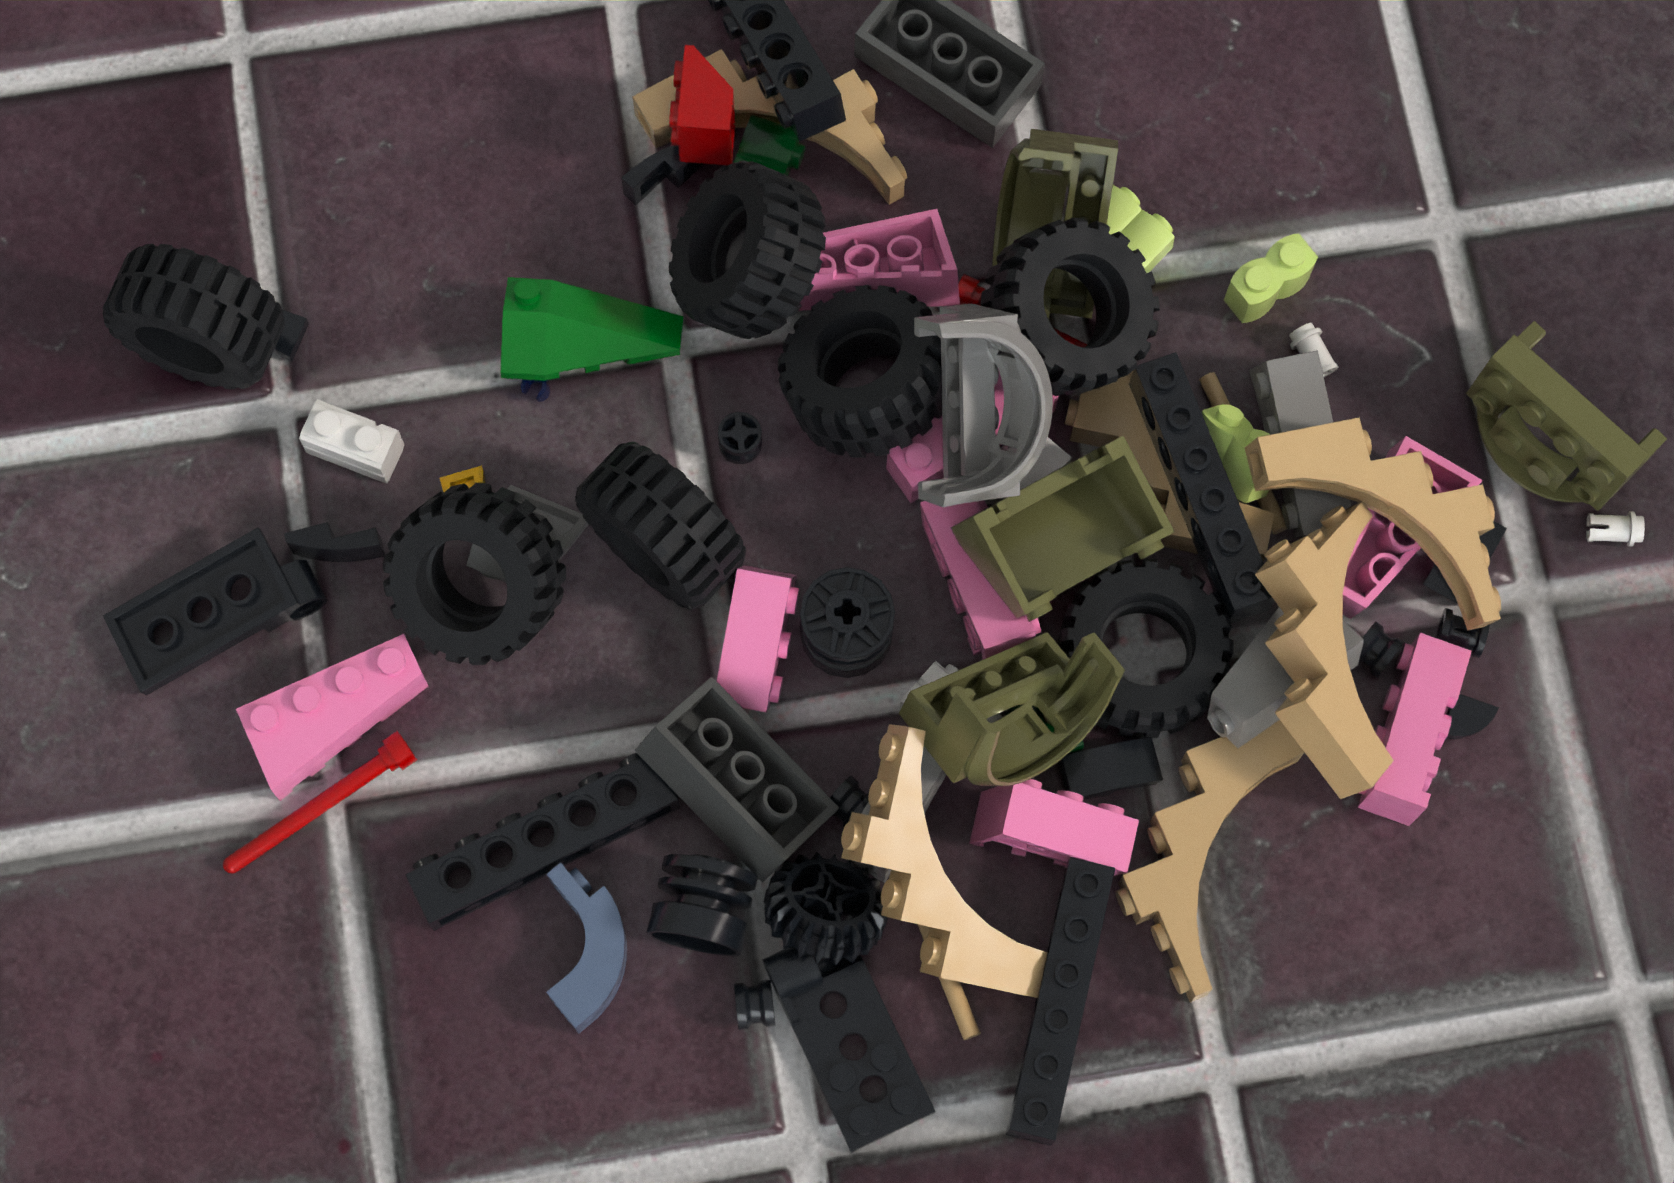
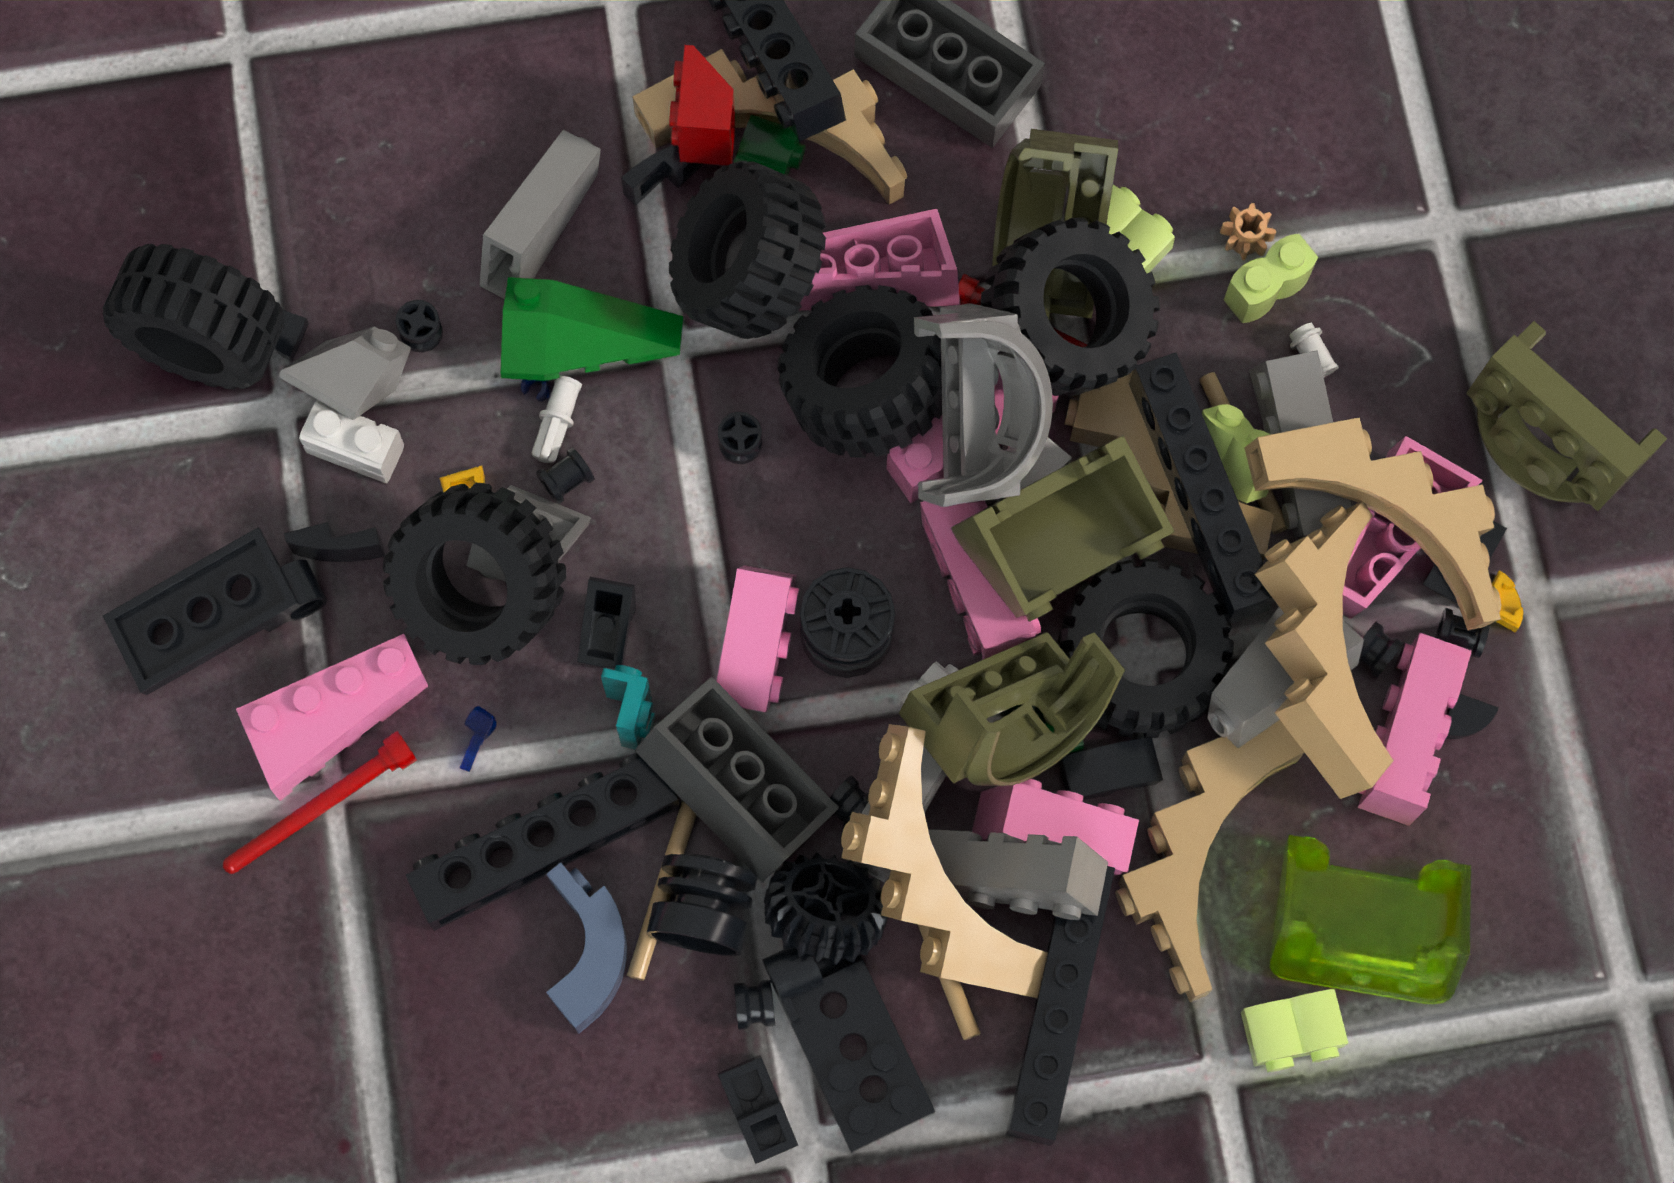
black tyre [575,442,746,610] -> none
white pin [1586,511,1645,547] -> none
none -> light grey slope [279,326,411,420]
none -> black wheel [395,300,443,353]
none -> clear blue hand [460,706,497,772]
none -> light grey slope [479,130,601,299]
none -> white axle [532,375,582,463]
none -> black bush [536,447,595,504]
none -> black slope [577,576,636,669]
none -> teal bracket [601,665,655,750]
none -> tan bar [627,802,696,981]
none -> black slope [717,1055,799,1164]
none -> light grey wedge [928,829,1108,920]
none -> light nougat gear [1220,203,1276,260]
none -> yellowish green brick [1241,989,1348,1073]
none -> clear neon green windscreen [1270,835,1471,1004]
none -> yellow tile [1491,570,1523,633]

